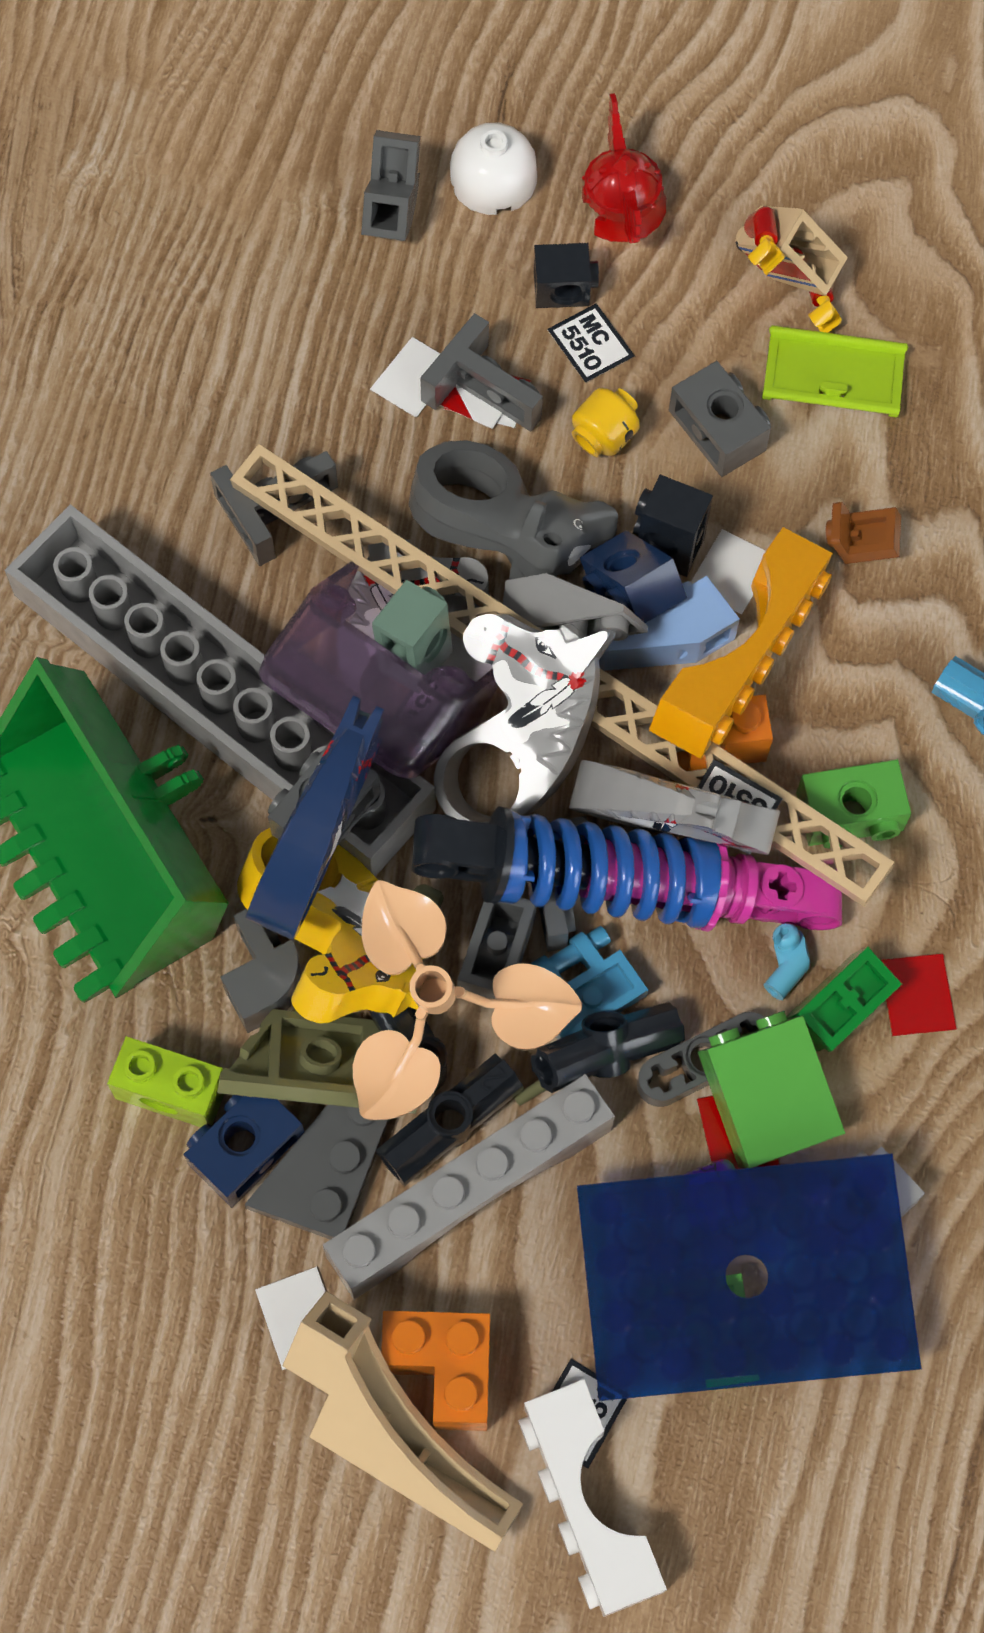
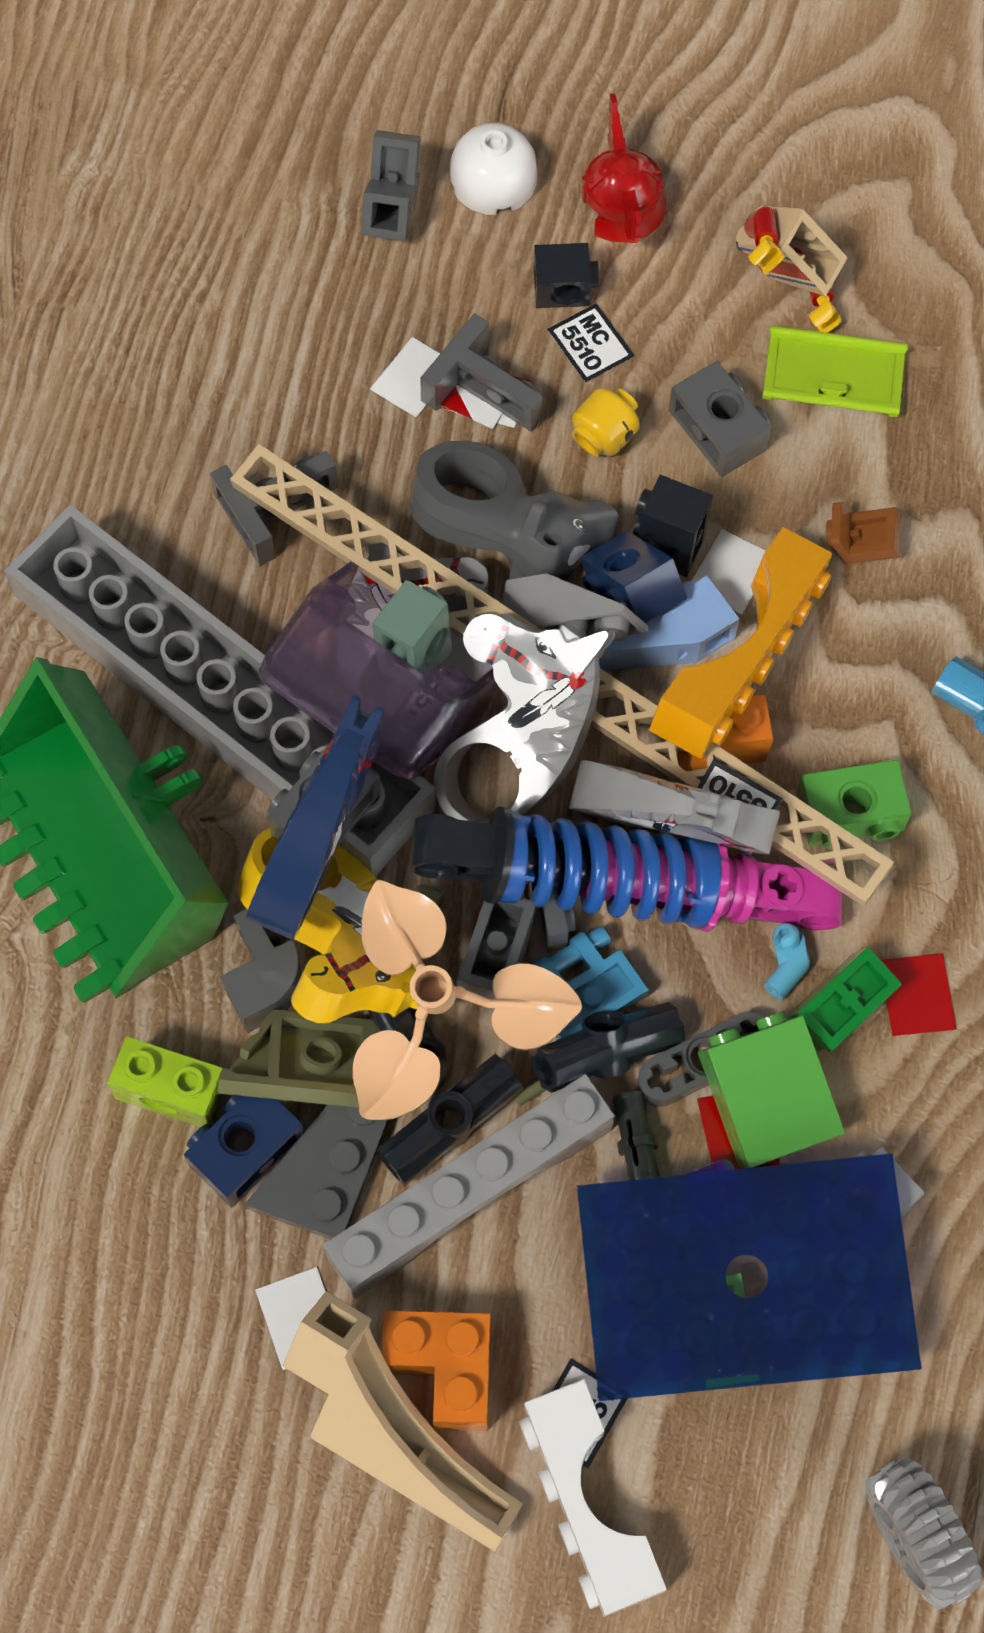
none -> pearl dark grey pin [612,1091,664,1200]
none -> light grey gear [865,1457,982,1610]

